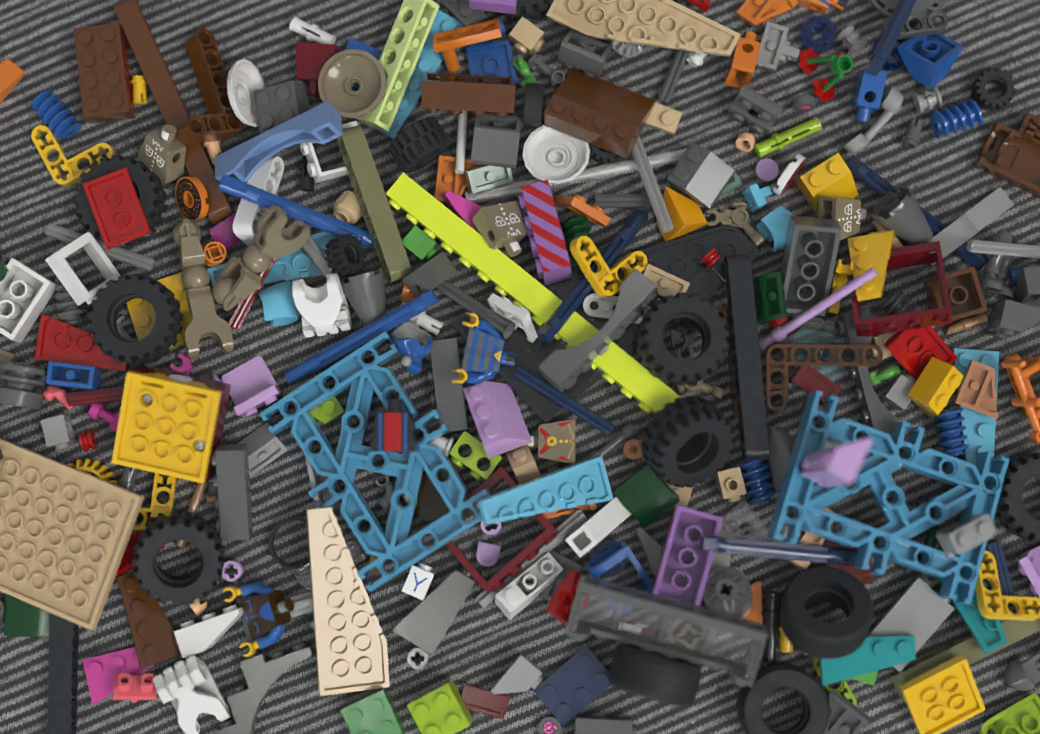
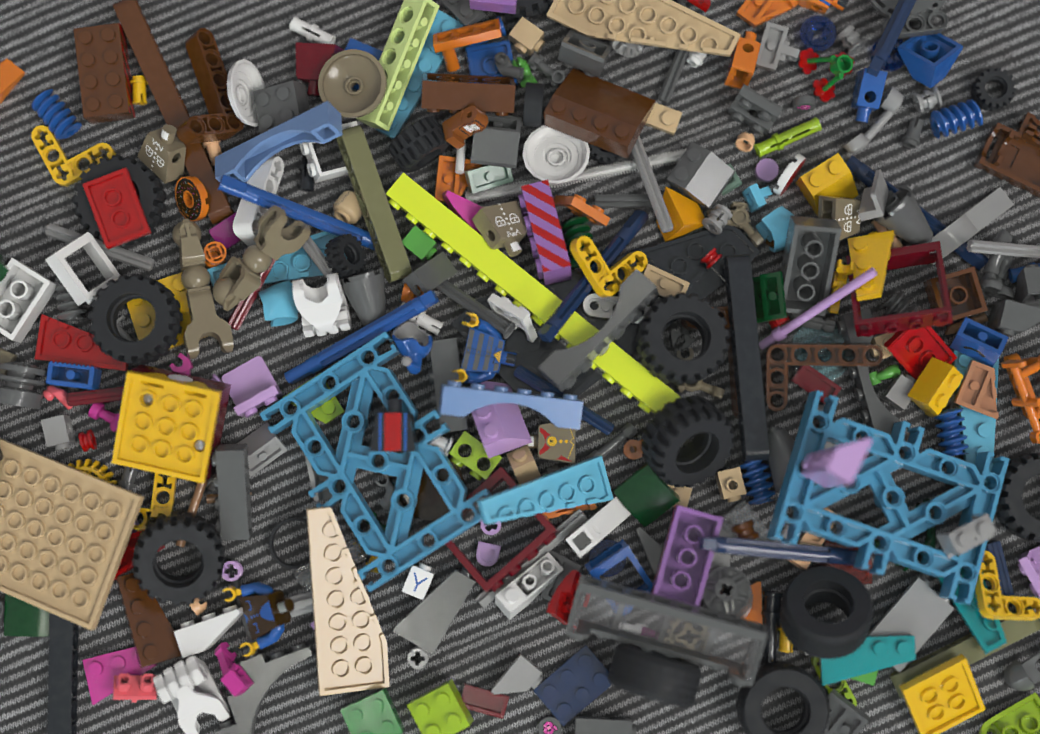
none -> dark pink piece [214,642,254,697]
none -> medium blue arch [438,380,583,430]
none -> dark orange leg [442,106,488,149]
none -> dark grey arm [494,52,524,79]
none -> light grey bush [702,204,733,235]
none -> reddish brown wheel [731,519,760,540]
none -> light grey panel [858,169,889,221]
none -> blue brick [950,317,1009,368]

